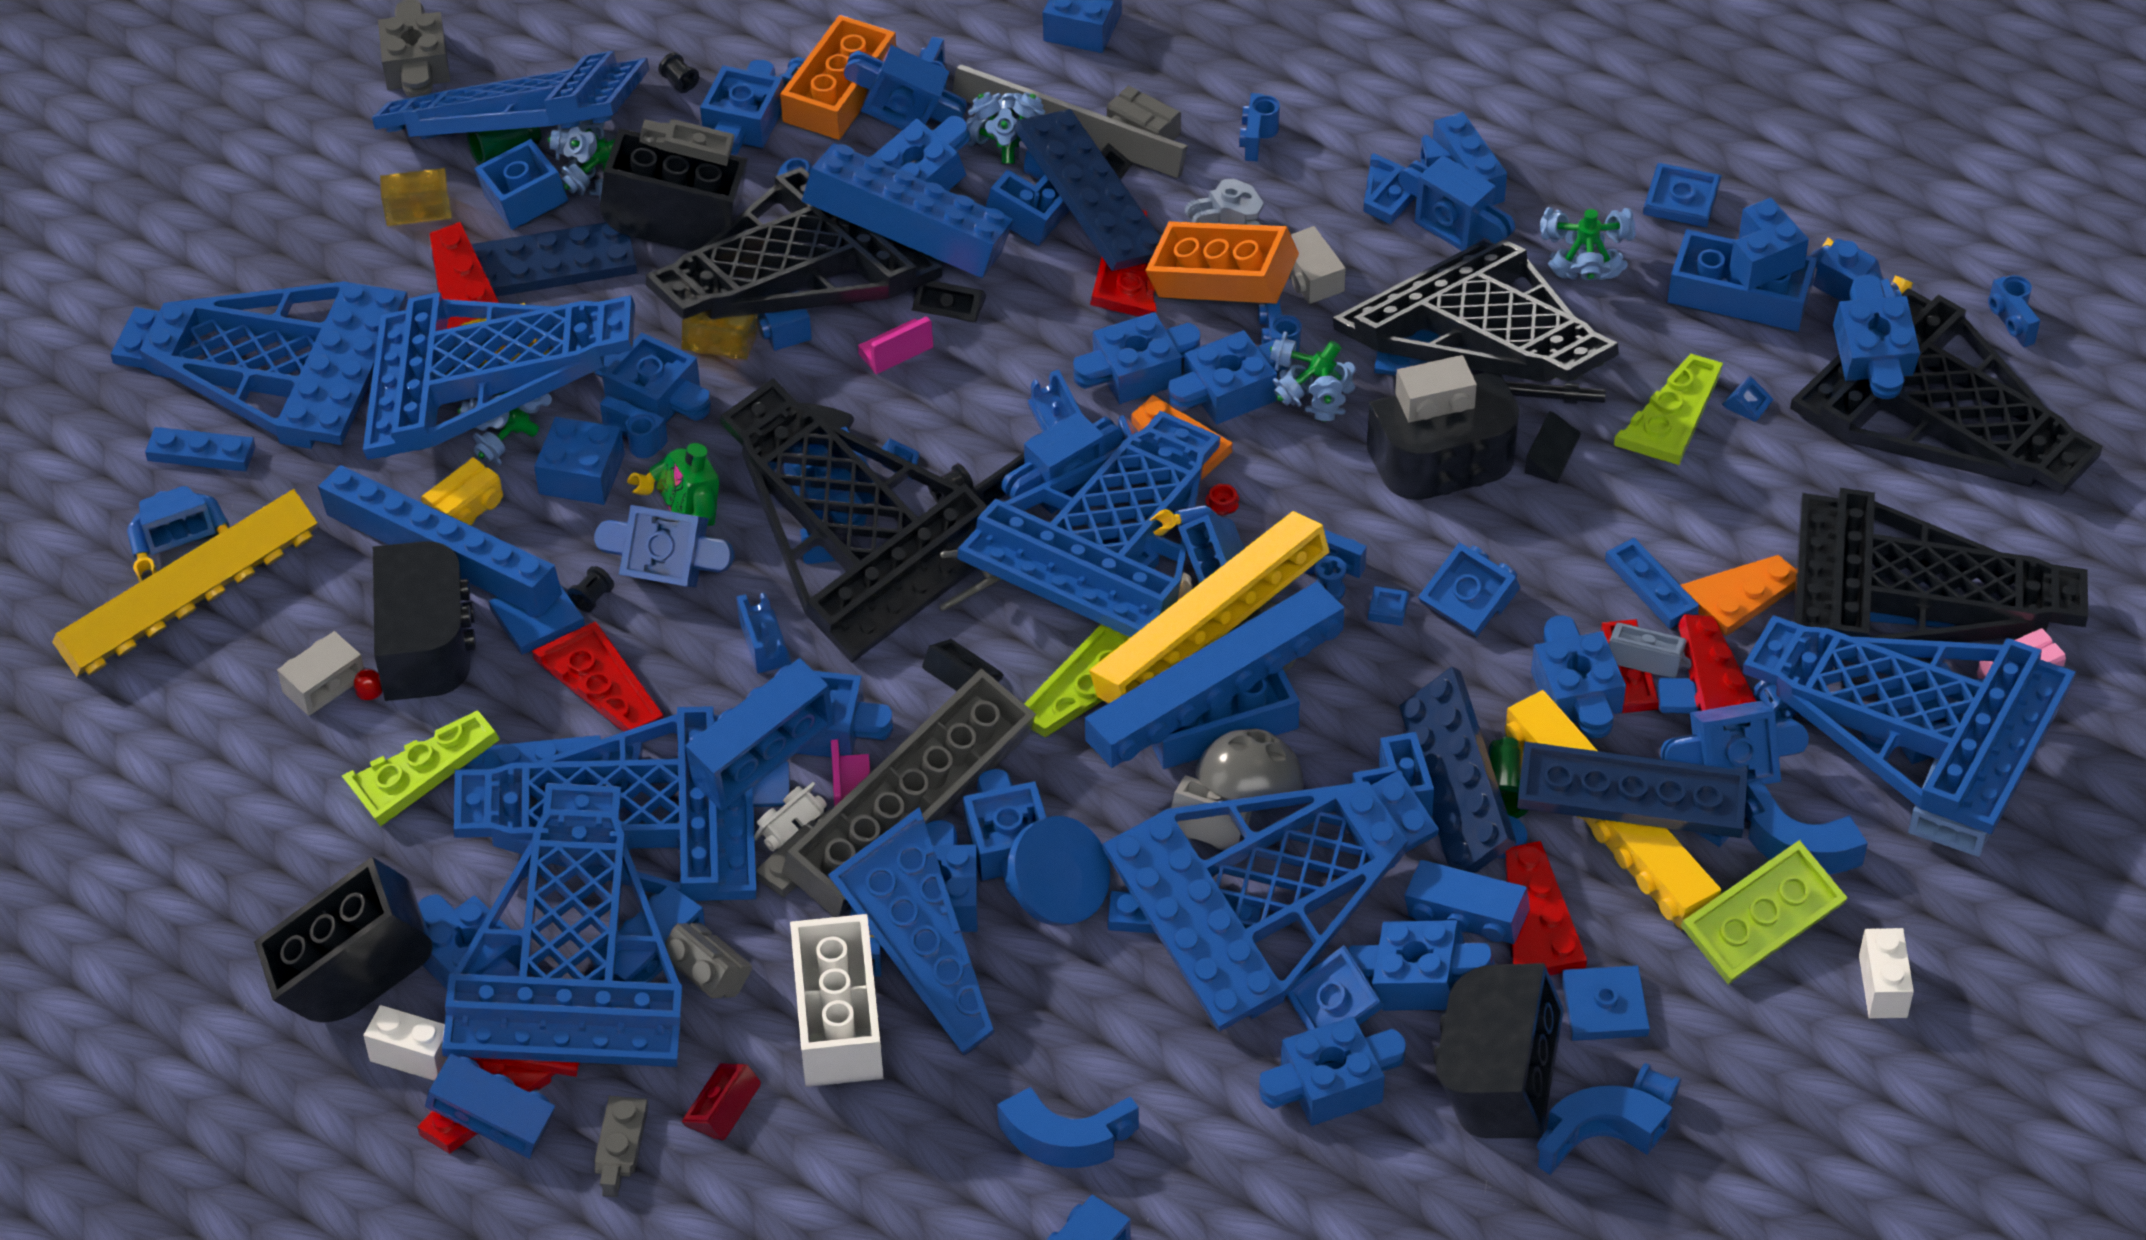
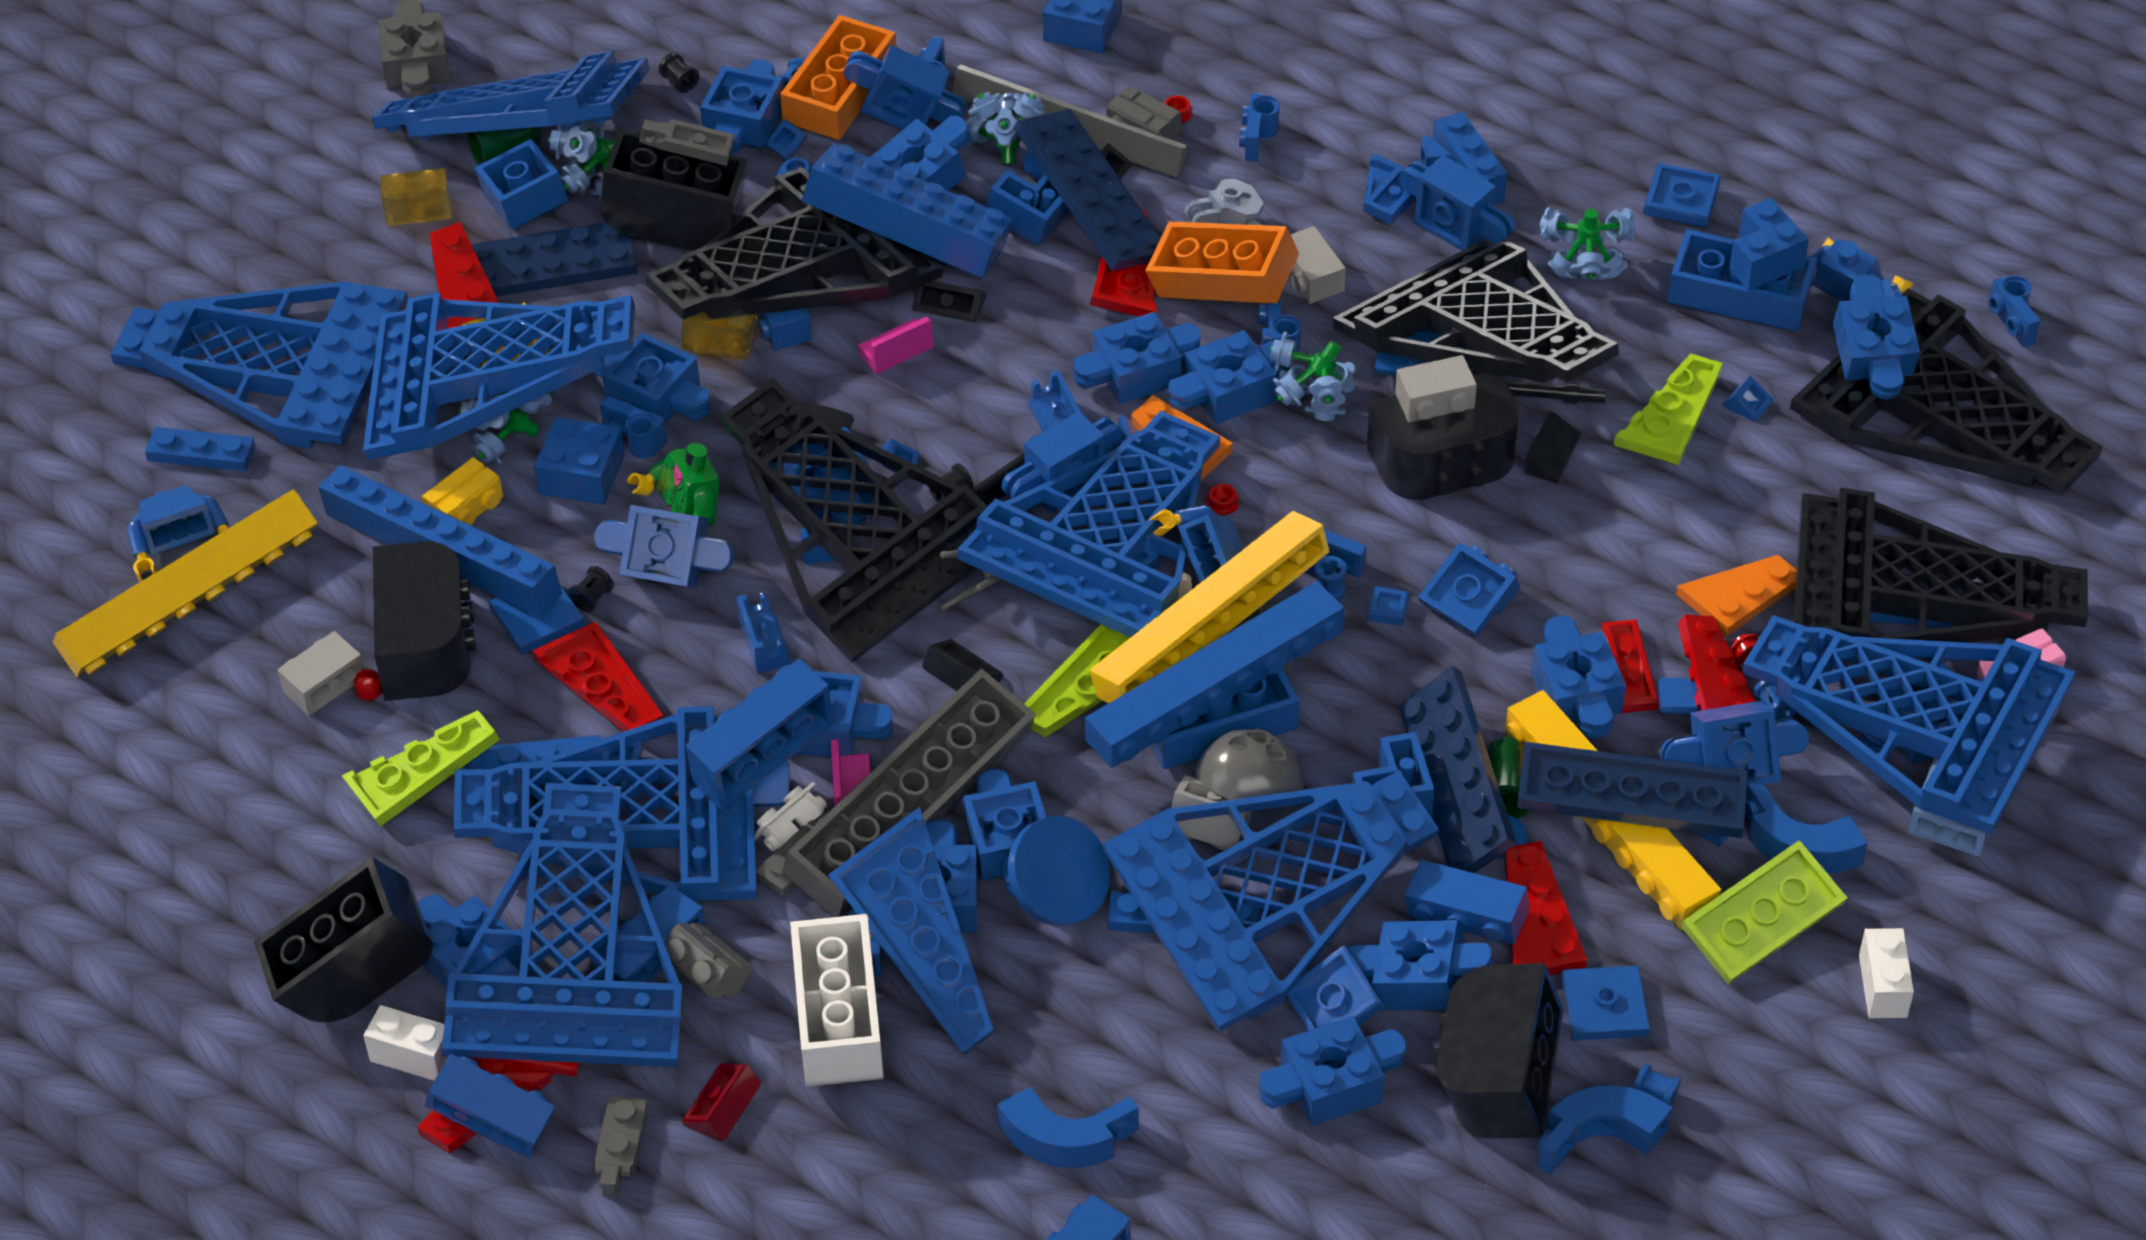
blue plate [1605,537,1699,629] -> none
sand blue slope [1609,622,1687,678] -> none
none -> blue slope [765,119,807,160]
none -> red plate [1165,95,1193,124]
none -> red plate [1731,634,1759,666]

